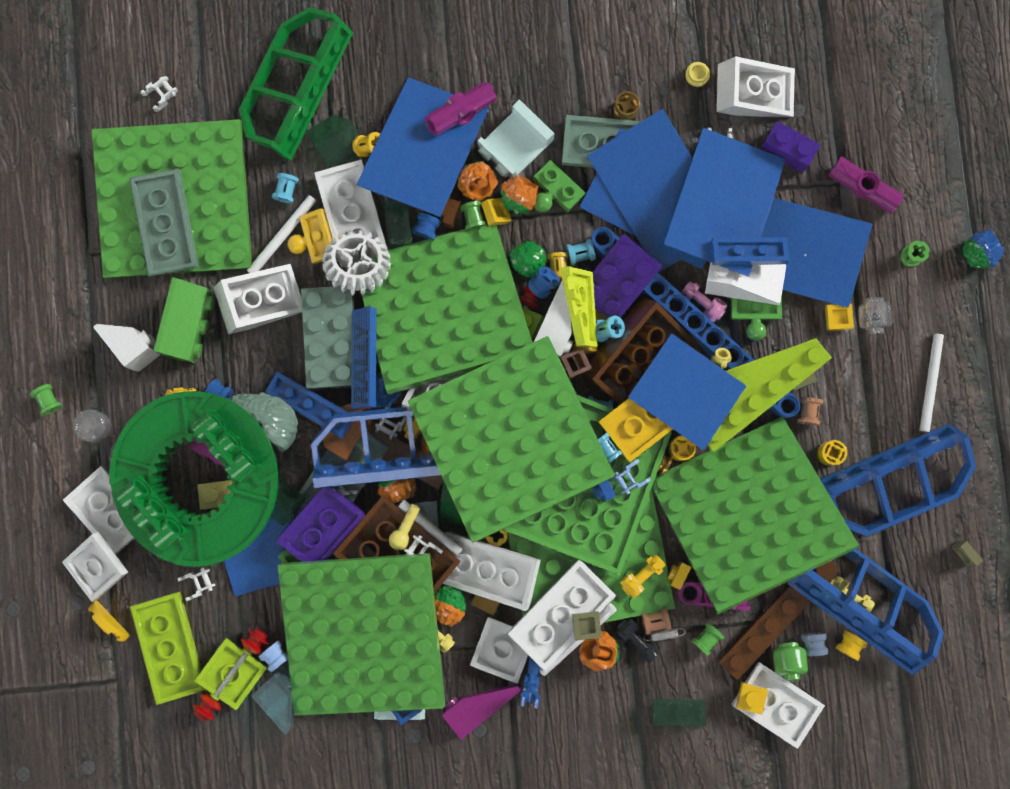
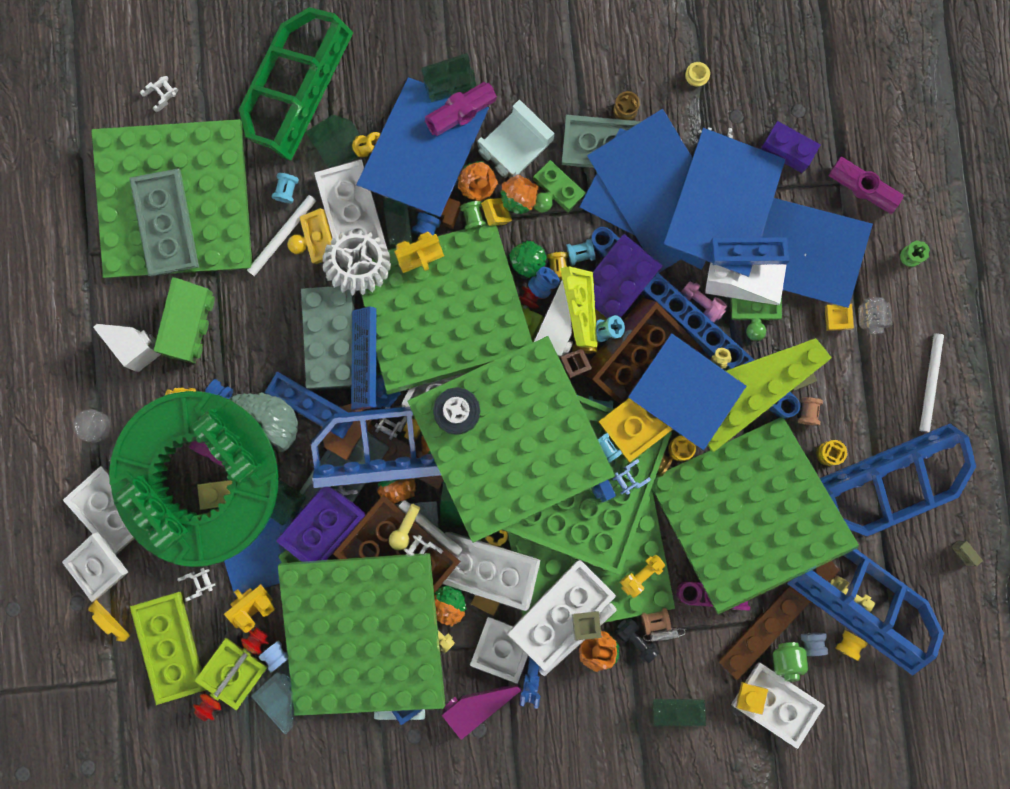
bright green bush [30,384,62,416] -> none
white slope [214,264,302,334] -> none
yellow plate [667,562,691,590] -> none
bright green bush [691,622,725,656] -> none
white slope [717,57,795,118] -> none
piece [962,230,1004,269] -> none
none -> yellow hips [224,584,275,633]
none -> yellow hips [394,232,444,273]
none -> clear green hinge [421,53,477,102]
none -> black wheel [433,387,480,435]

